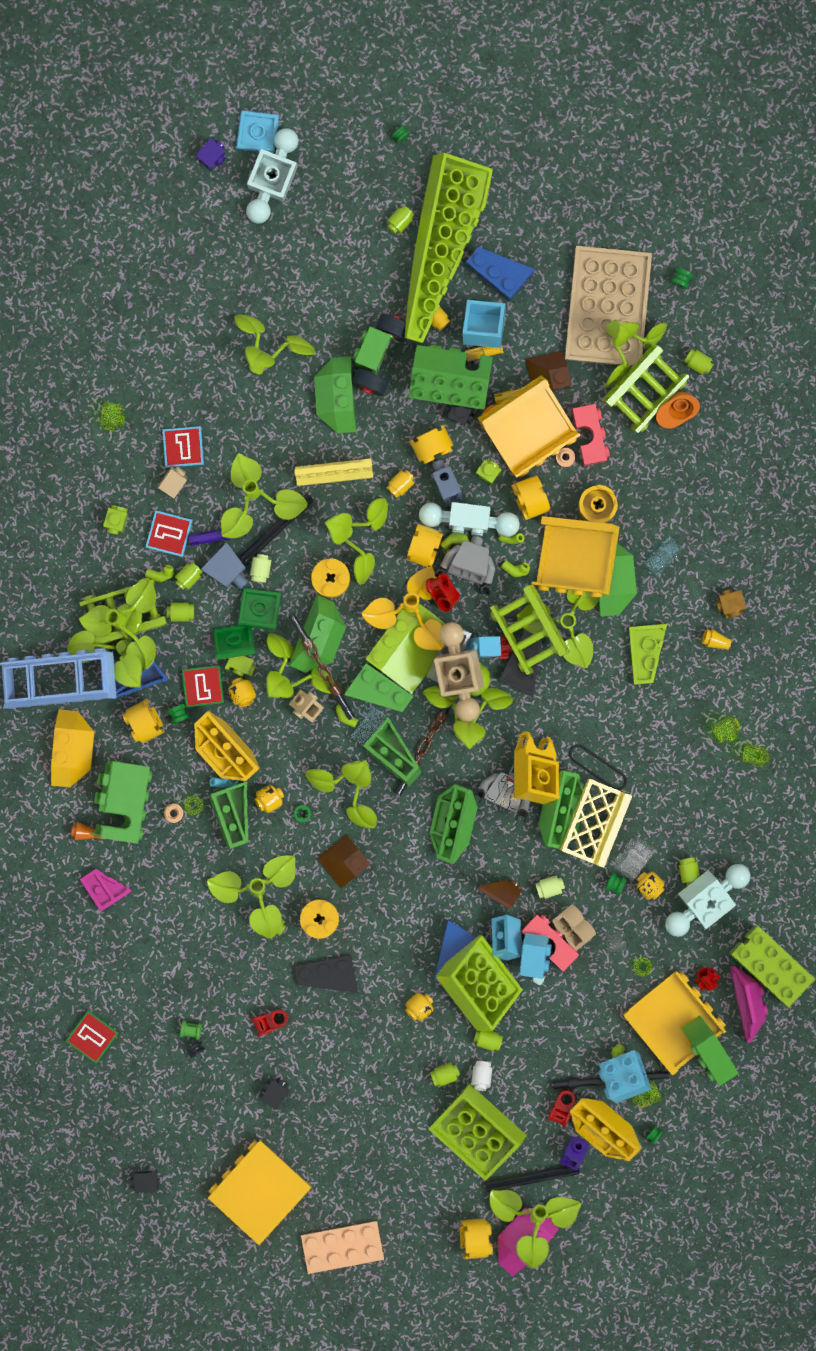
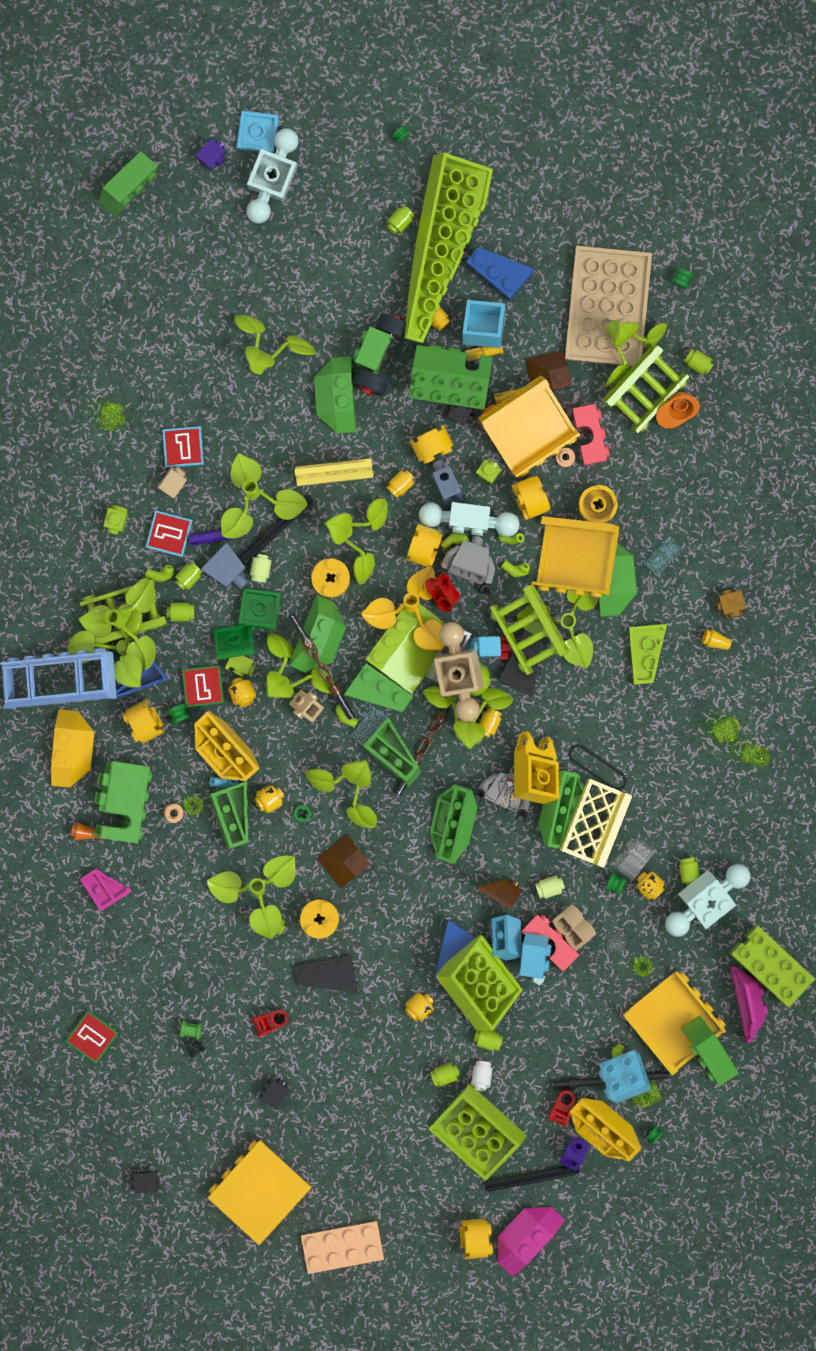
lime plant [489,1190,581,1269] -> none
red gear [694,967,720,991] -> none
none -> bright green wedge [98,151,158,217]
none -> yellow brick [479,708,502,737]

